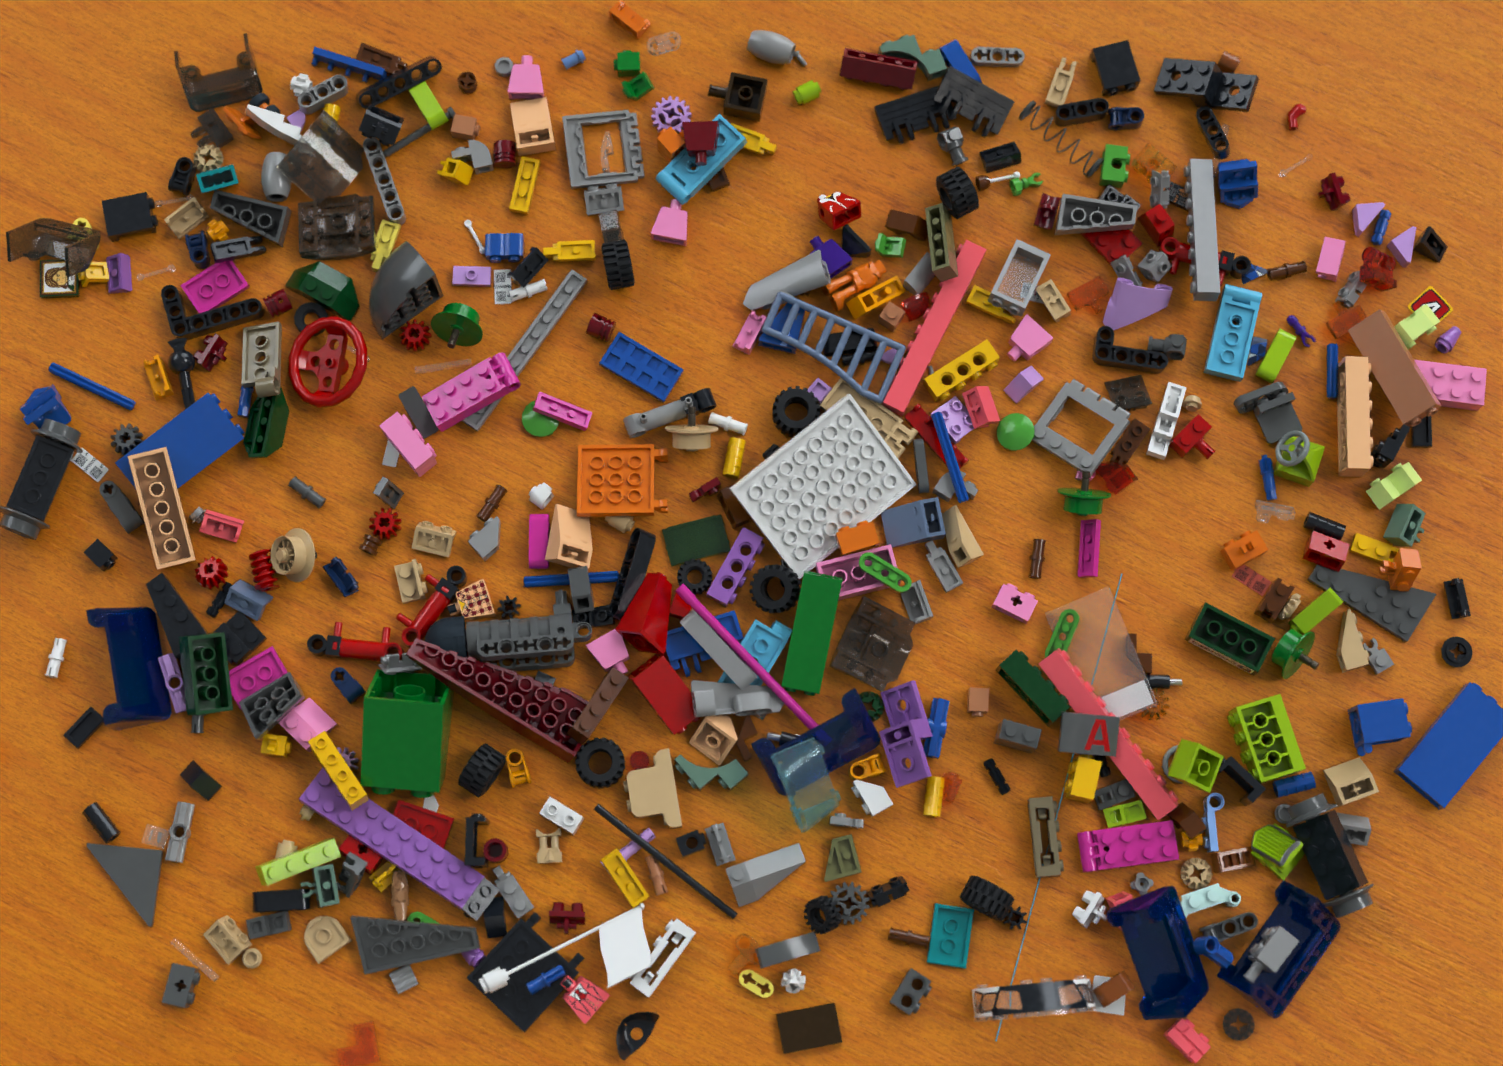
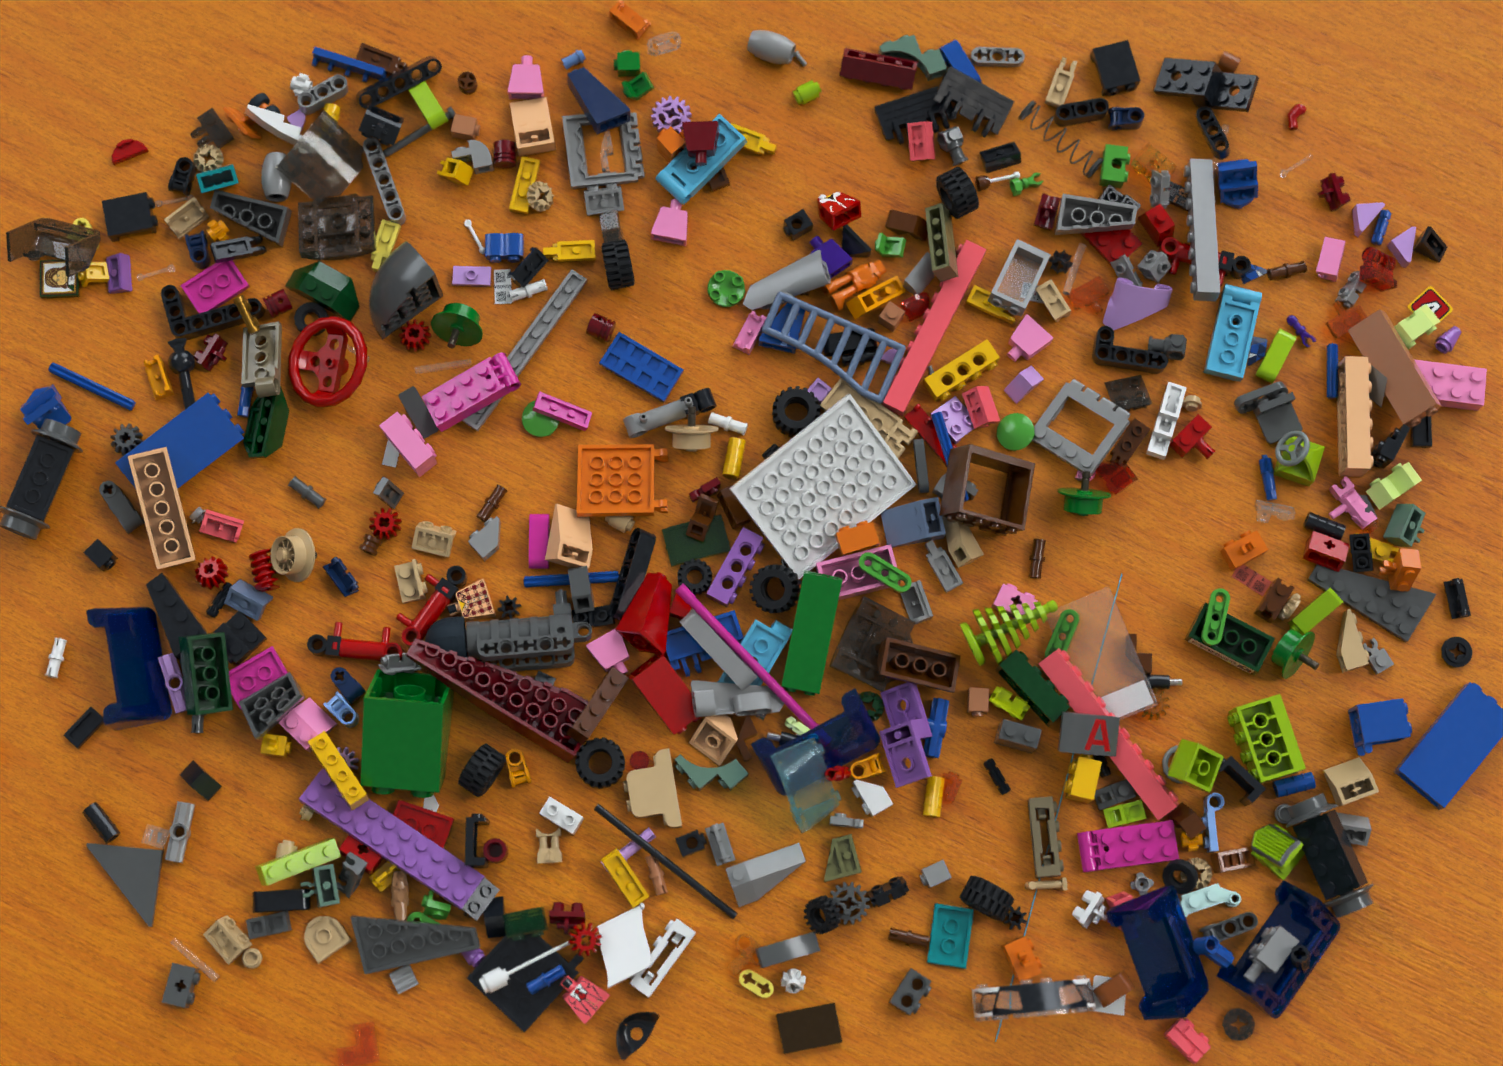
white sticker [71,448,109,482] -> none
clear smoke windscreen [174,33,262,112] -> none
light grey hinge [493,866,535,919] -> none
light grey tile [495,57,513,77] -> none
white plate [529,482,554,509] -> none
dark brown brick [708,72,768,122] -> none
dark pink plate [1078,519,1101,578] -> none
none -> red tile [111,139,149,165]
none -> pearl gold plate [233,295,260,335]
none -> light blue piece [323,691,359,728]
none -> bright green bracket [421,889,451,920]
none -> clear green brick [503,906,548,941]
none -> tan gear [527,181,555,211]
none -> dark blue slope [567,67,630,134]
none -> red gear [568,922,602,956]
none -> reddish brown slope [686,493,719,542]
none -> bright green dish [708,270,745,307]
none -> black brick [783,209,813,241]
none -> yellowish green axle [785,716,819,744]
none -> red pin [825,766,851,781]
none -> reddish brown slope [877,637,961,693]
none -> coral hinge [907,121,935,161]
none -> light grey brick [919,860,952,888]
none -> reddish brown window [939,444,1035,536]
none -> lime plant [960,600,1058,666]
none -> neon yellow hinge [989,686,1030,720]
none -> orange brick [1001,936,1042,983]
none -> tan piece [1024,877,1068,891]
none -> black gear [1049,250,1073,274]
none -> clear bar [1062,243,1086,295]
none -> black tyre [1162,859,1198,894]
none -> bright green plate [1201,588,1230,646]
none -> black axle [1290,945,1311,971]
none -> bright pink piece [1329,476,1381,534]
none -> black slope [1349,533,1374,572]
none -> light grey sticker [1369,365,1387,407]

